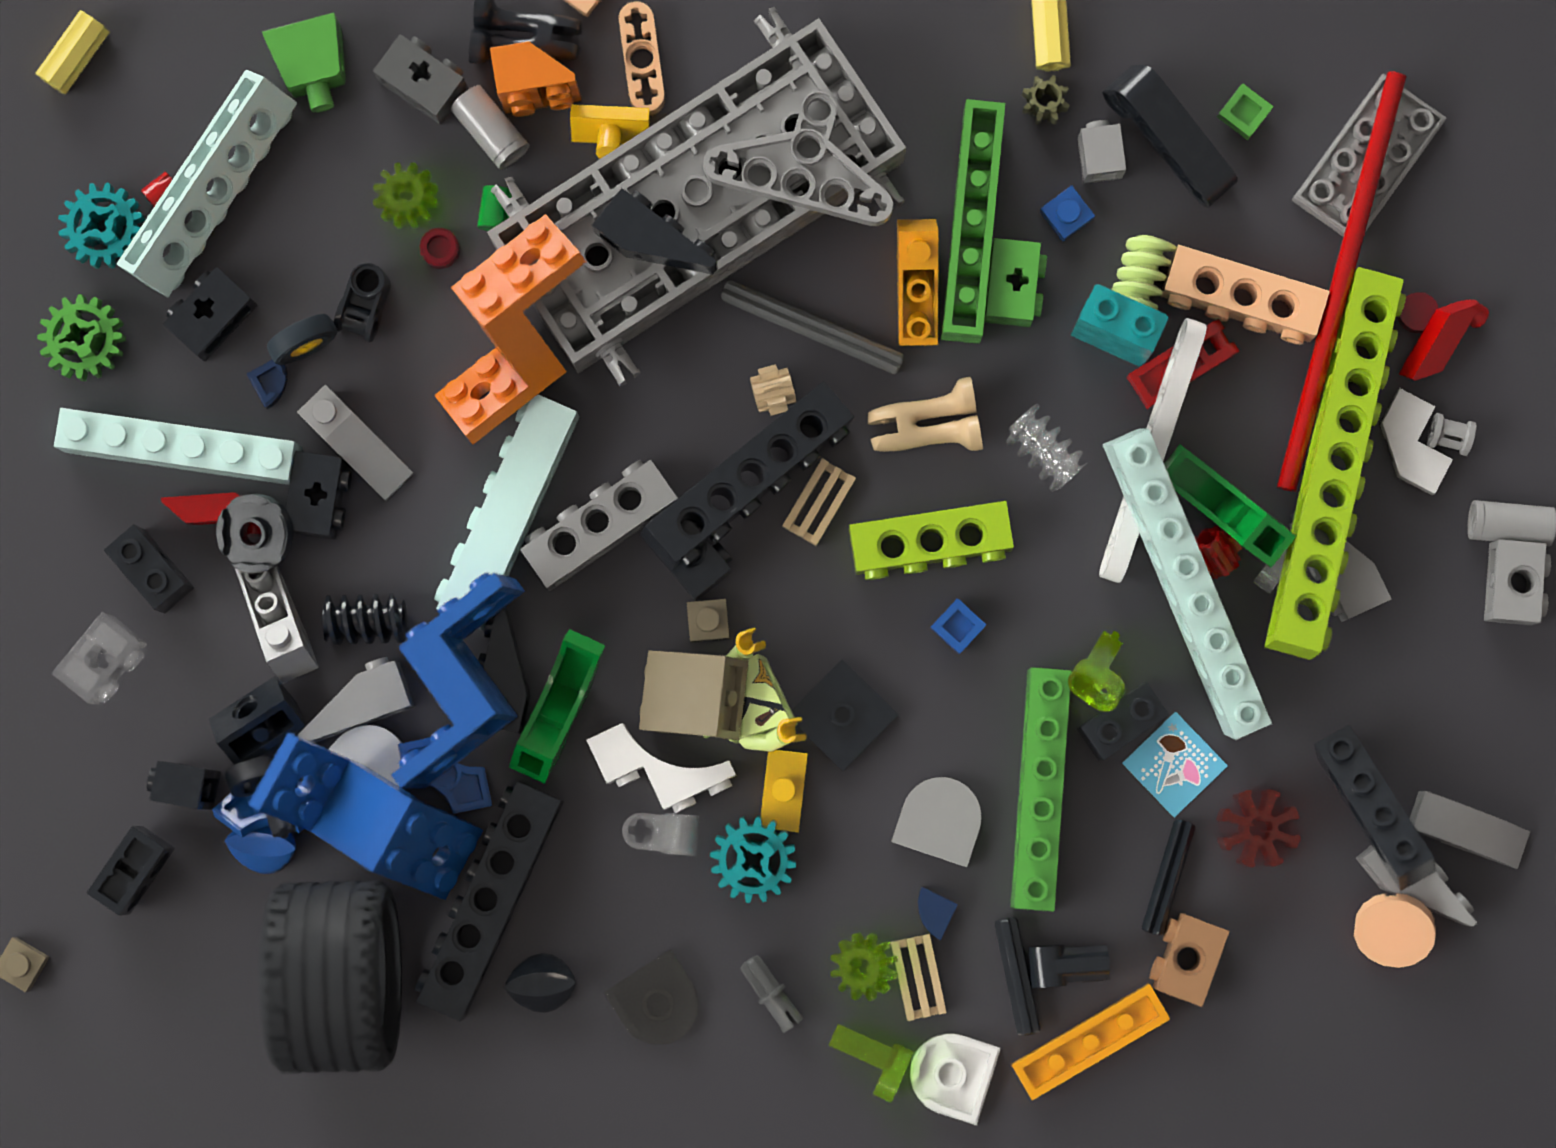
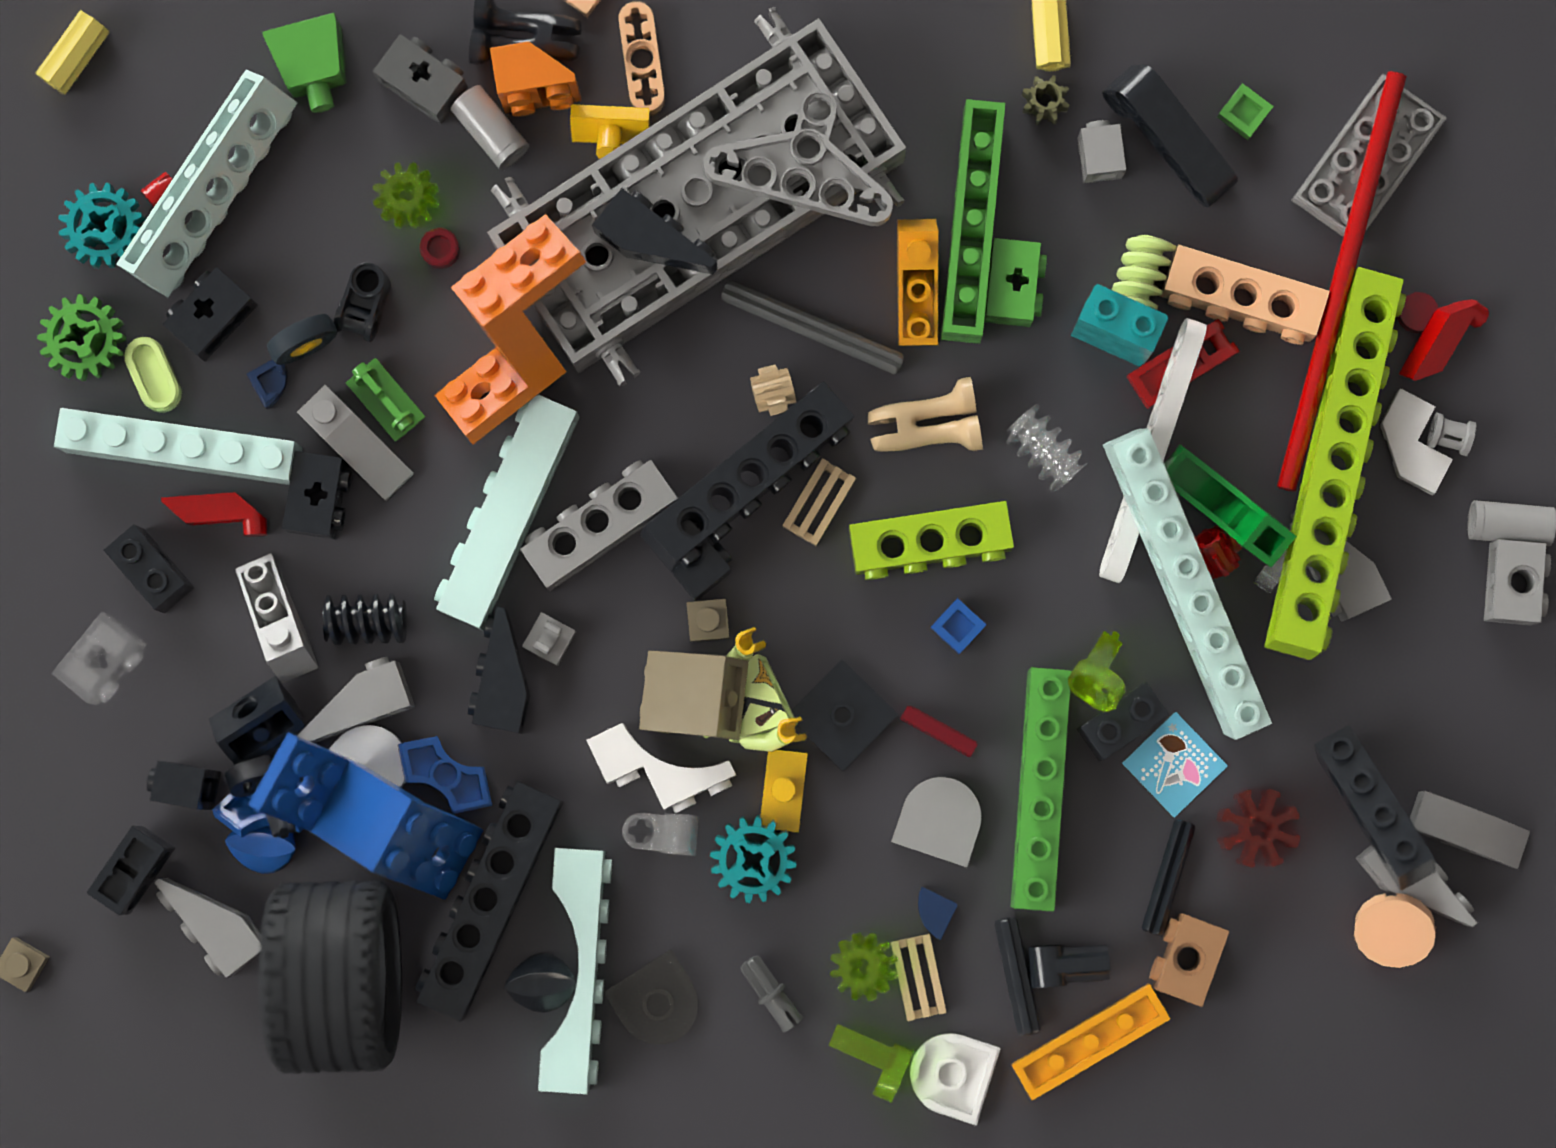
tile [216,493,294,573] -> none
blue bracket [391,573,525,788] -> none
green piece [477,185,512,231] -> none
green arch [509,629,606,784] -> none
blue plate [1039,185,1095,242] -> none
none -> yellowish green tile [124,337,182,413]
none -> light grey slope [154,878,261,978]
none -> bright green hinge [345,358,425,442]
none -> light grey tile [522,612,577,666]
none -> light aqua arch [538,848,612,1094]
none -> dark red tile [900,705,978,757]

